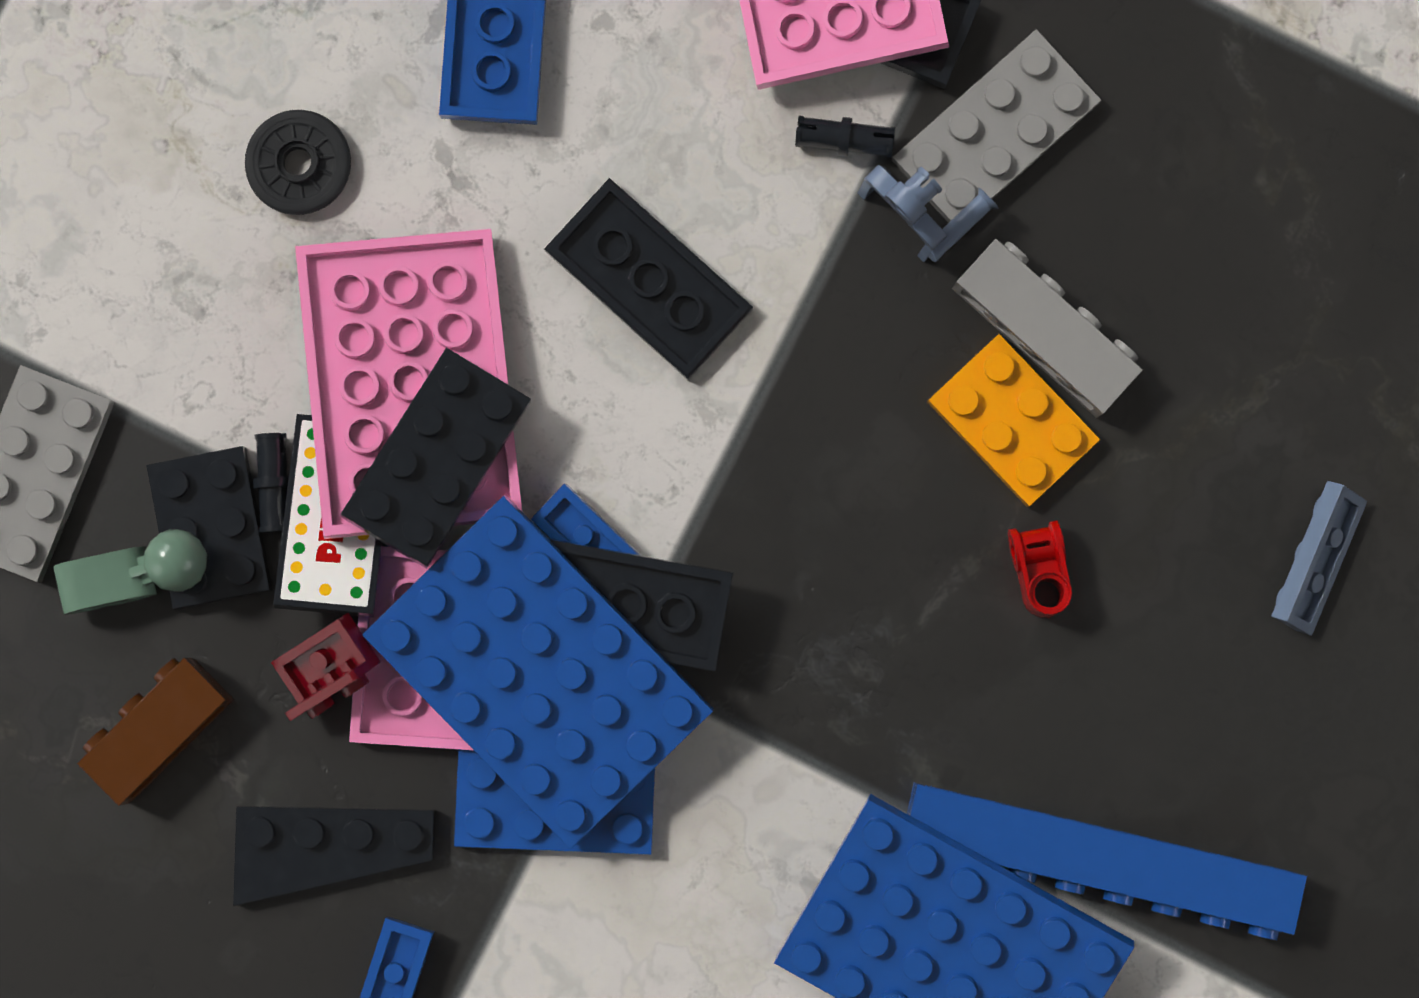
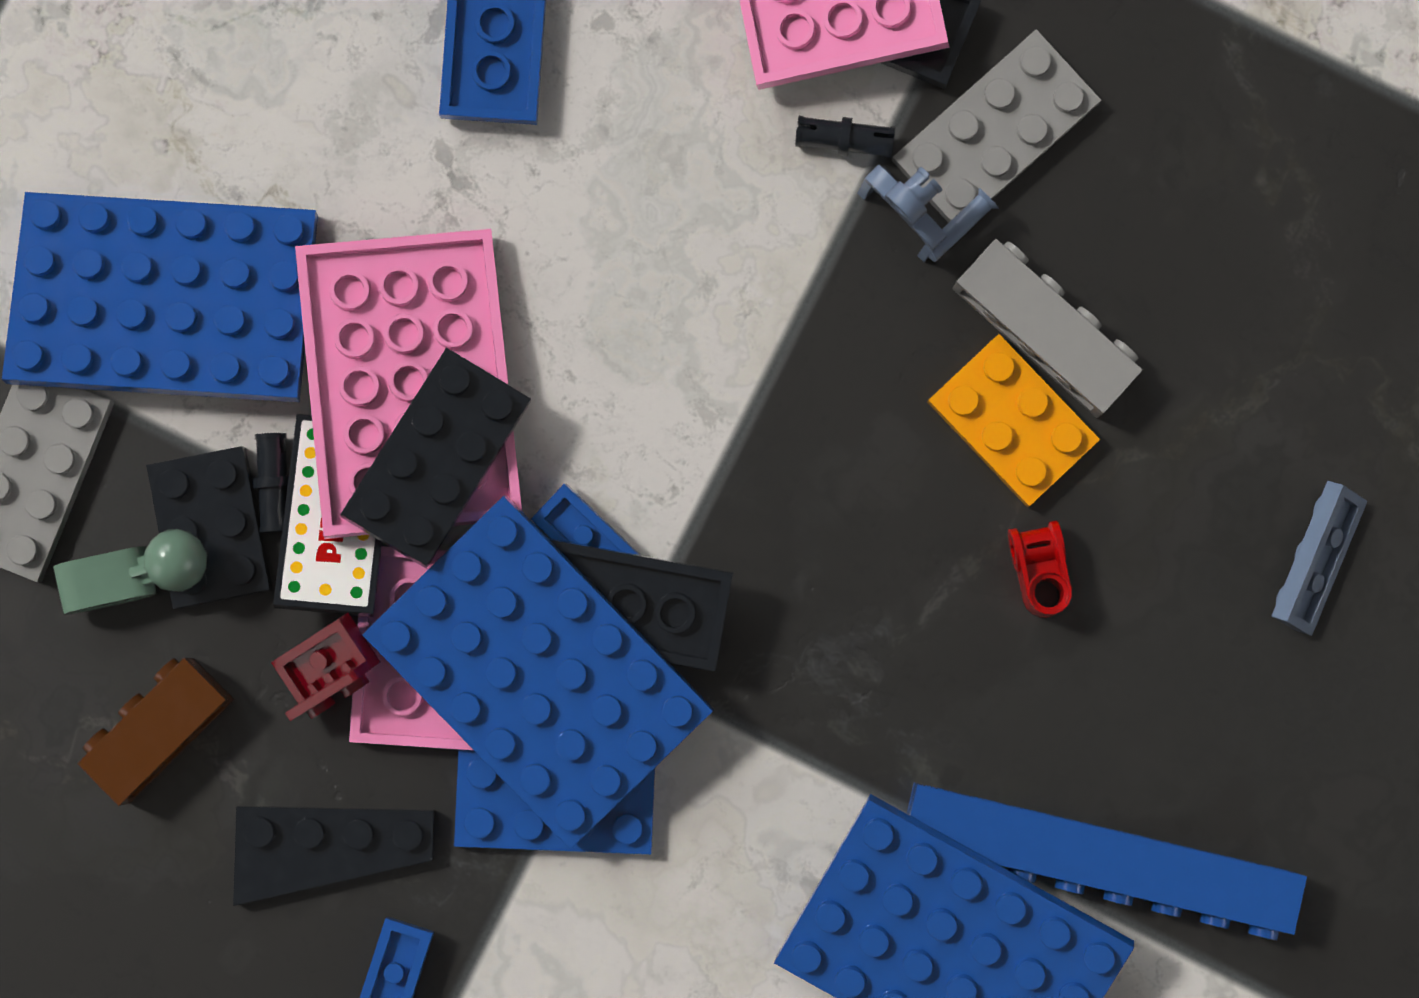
black wheel [245,110,351,215] -> none
black tile [544,178,753,380] -> none
none -> blue plate [2,192,318,403]

